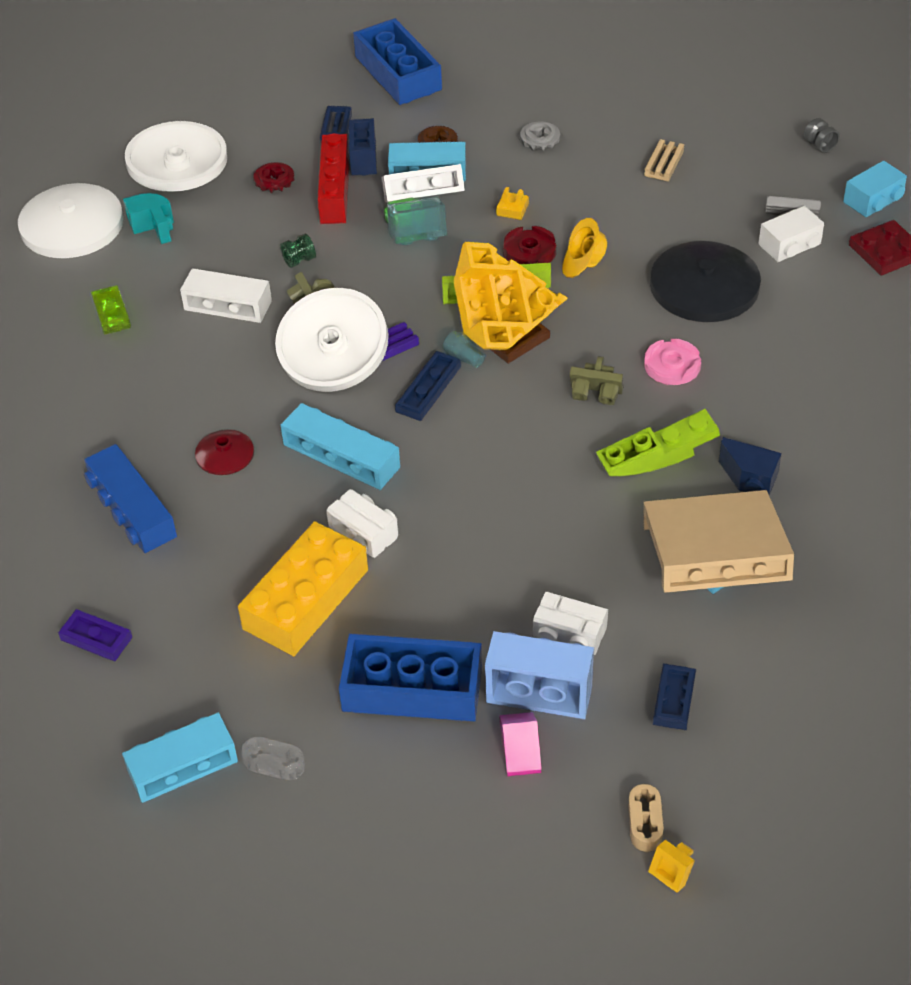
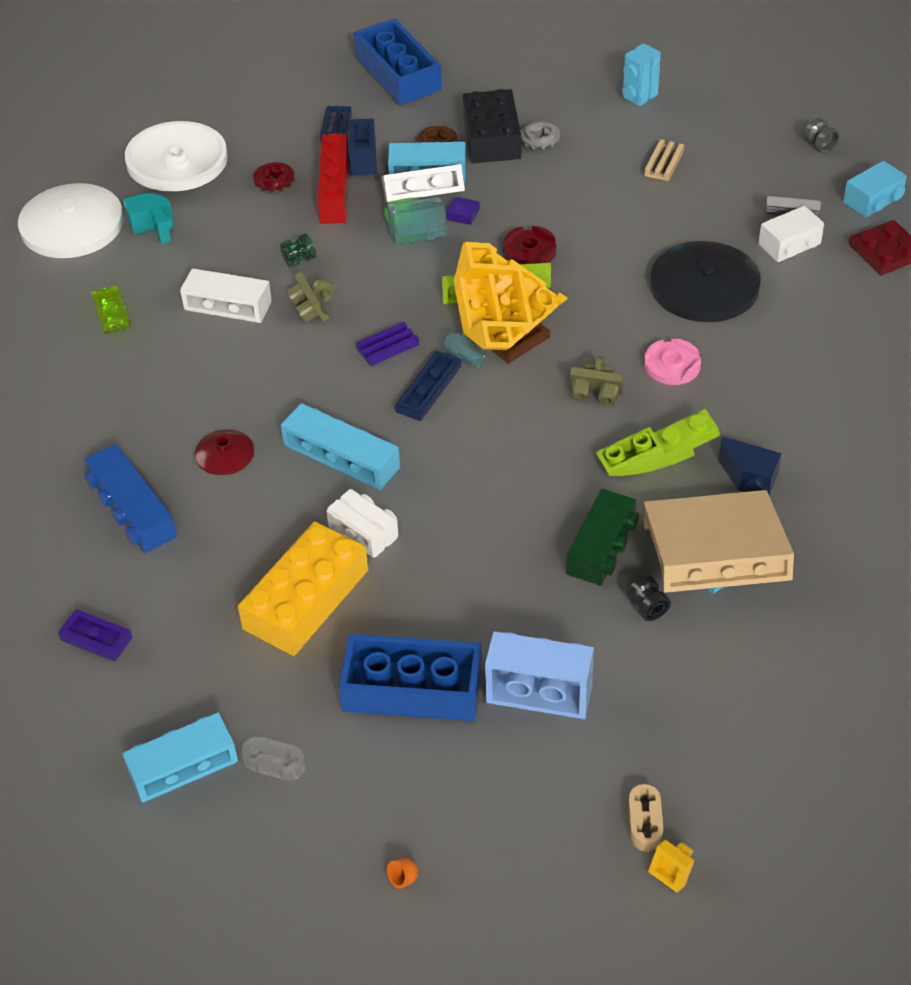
white dish [275,288,389,392] -> none
yellow tile [496,187,529,220] -> none
slope [499,712,541,776] -> none
white brick [533,592,608,655] -> none
yellow piece [562,218,607,278] -> none
dark blue plate [653,663,696,730] -> none
none -> orange hinge [386,857,419,889]
none -> dark purple tile [446,197,480,225]
none -> black brick [463,89,521,163]
none -> dark green brick [566,488,639,586]
none -> medium azure brick [622,44,661,106]
none -> black wheel [627,576,671,621]

